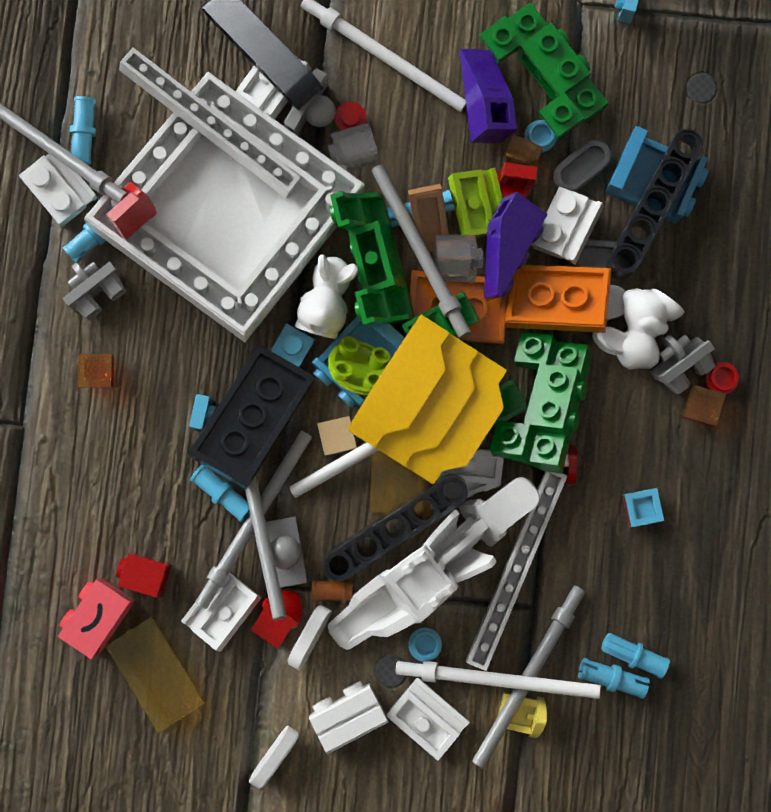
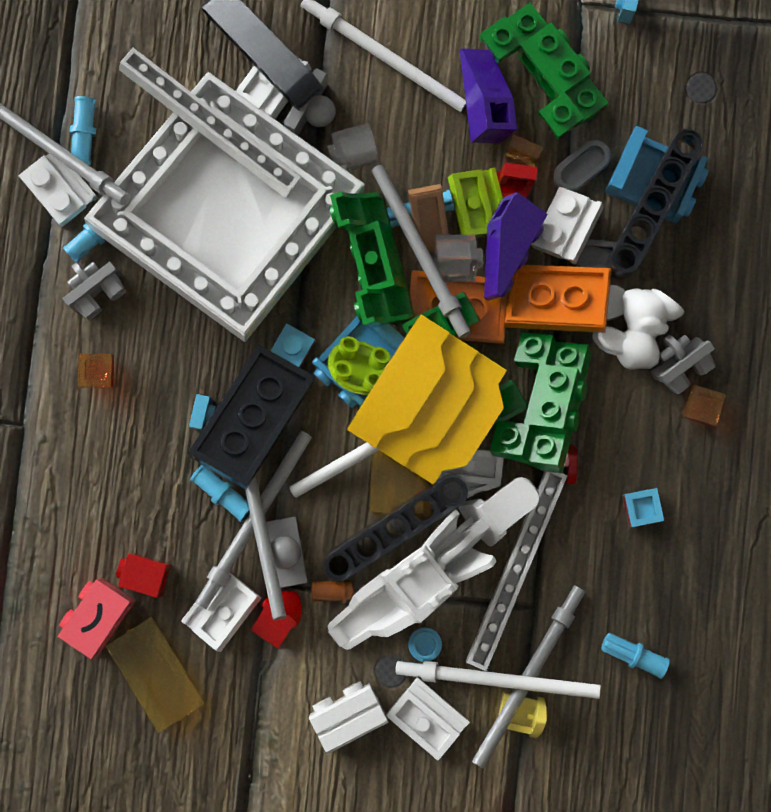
red tile [106,182,157,240] -> none
white tile [249,726,299,789] -> none
white tile [287,605,332,671] -> none
white animal [295,254,358,339] -> none
tan tile [317,416,357,456] -> none
red plate [334,102,367,135] -> none
medium azure plate [524,120,556,153] -> none
medium azure pin [578,658,650,699] -> none
red plate [705,362,739,395] -> none

